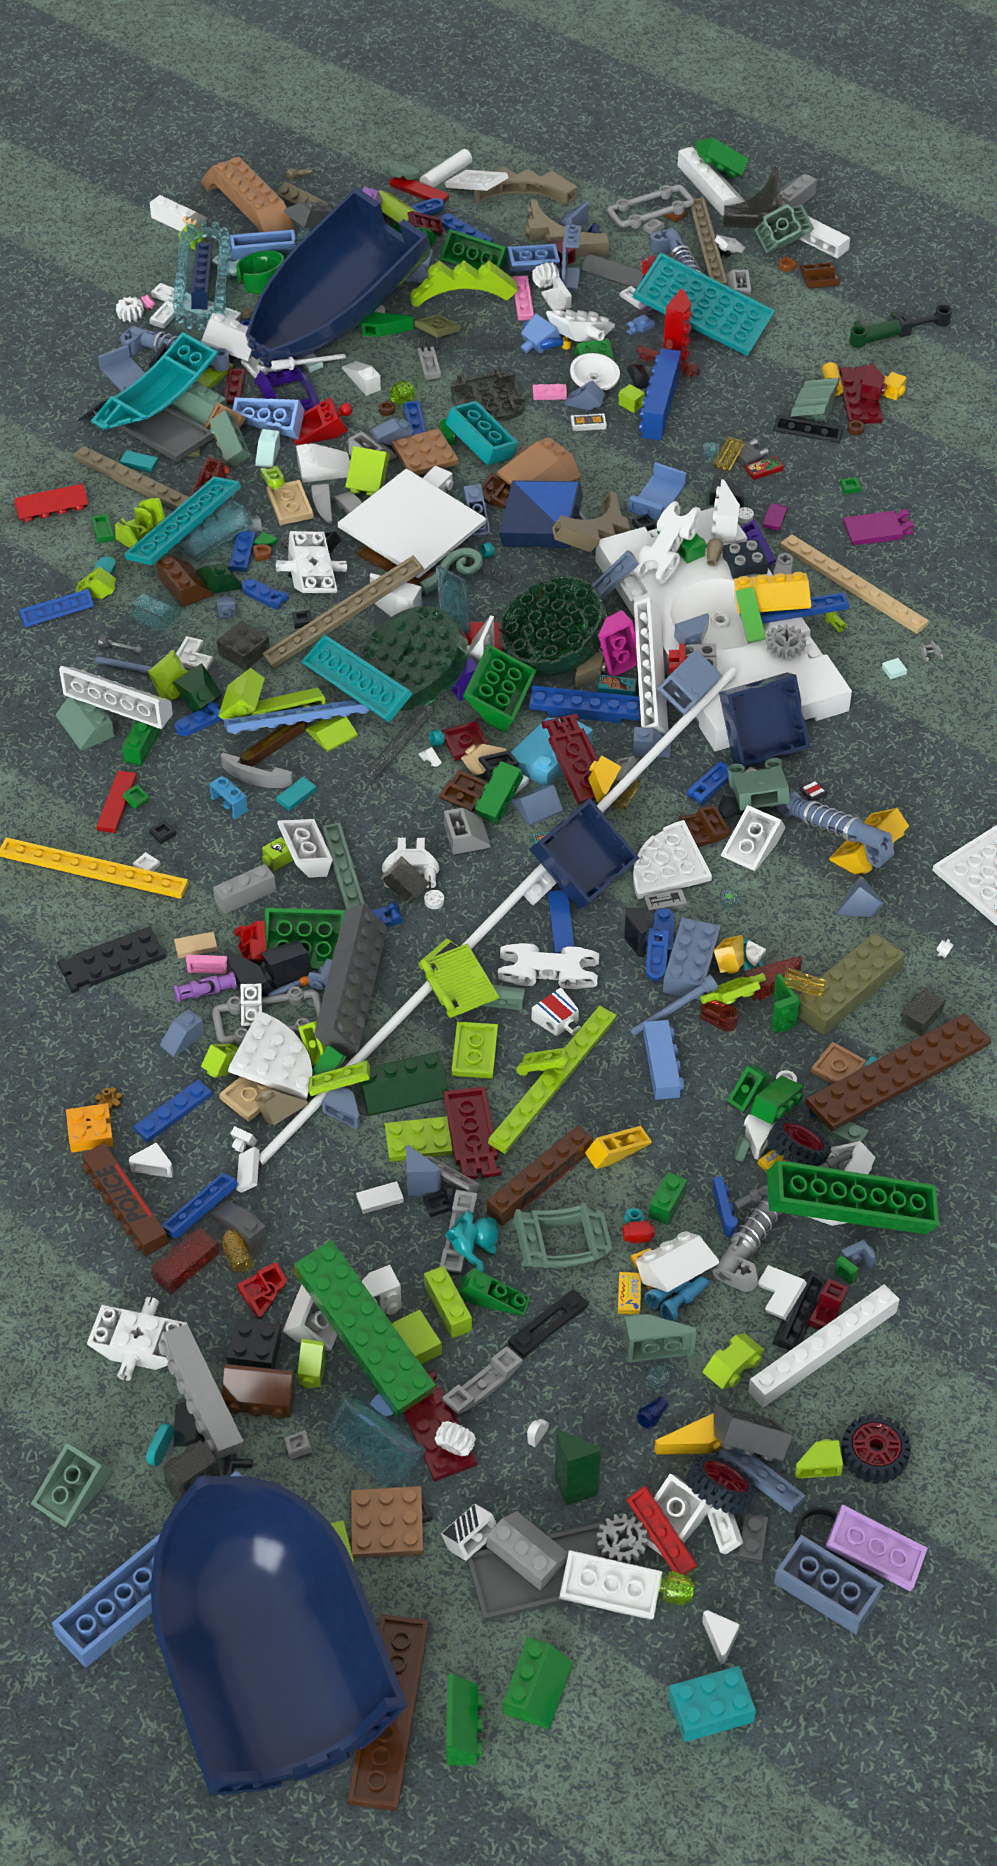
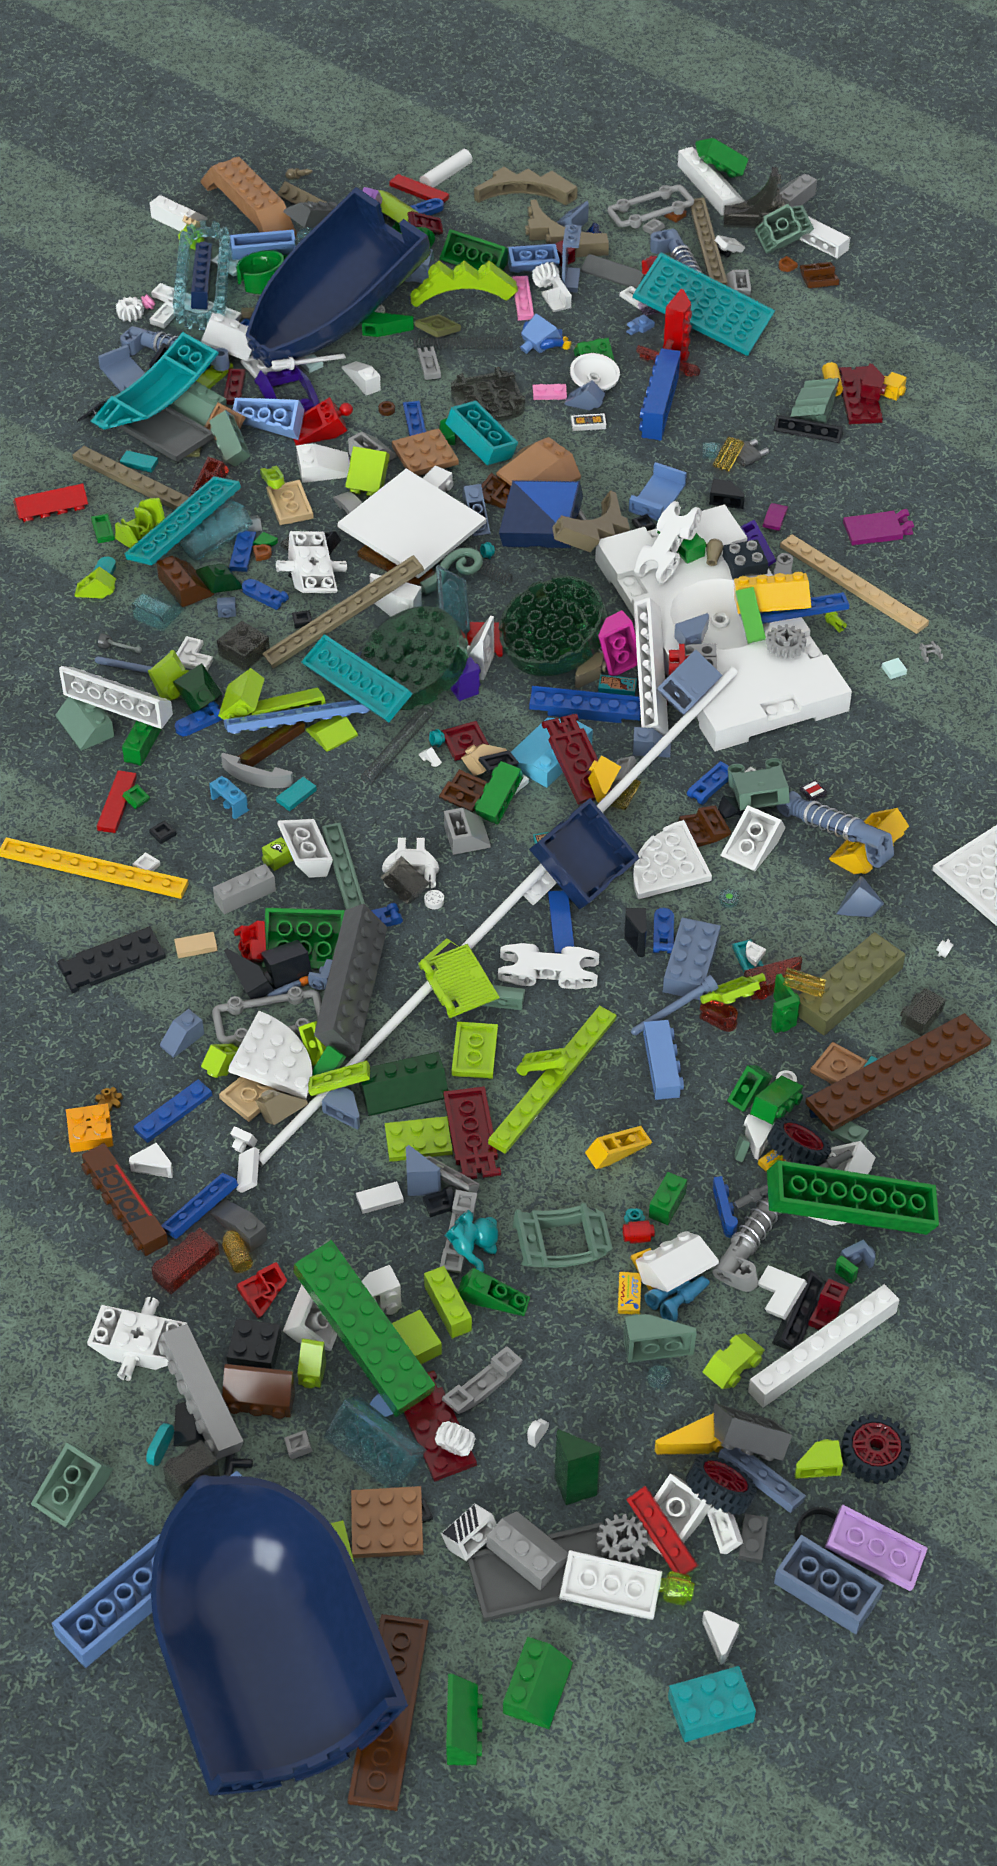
blue plate [19,589,94,627] -> none
medium lavender piece [173,971,237,1003] -> none
bright pink tile [186,955,228,974] -> none
white slope [241,984,262,1028] -> none
light aqua slope [255,429,280,468] -> none
light grey piece [312,483,332,524] -> none
sand blue slope [370,418,413,445] -> none
sand green tile [388,163,419,180] -> none
clear neon green head [390,380,415,405] -> none
blue plate [440,213,493,243] -> none
white tile [445,170,508,191] -> none
green slope [463,644,537,733] -> none
reddish brown brick [487,1125,593,1226] -> none
black container [508,1289,588,1358] -> none
sand blue slope [511,785,563,826] -> none
white torso [532,988,581,1036] -> none
white slope [546,309,615,342] -> none
sand blue plate [578,550,639,609] -> none
lime brick [618,384,645,413] -> none
black slope [627,364,650,389] -> none
clear blue cone [637,1397,668,1429] -> none
light grey tile [644,889,687,915] -> none
blue plate [646,928,669,981] -> none
white slope [712,479,740,543] -> none
yellow slope [714,935,744,974] -> none
dark blue tile [719,672,810,767] -> none
white tile [738,507,754,524] -> none
tile [745,456,784,480] -> none
green tile [839,477,862,495] -> none
reddish brown tile [847,420,865,435] -> none
piece [849,304,952,348] -> none

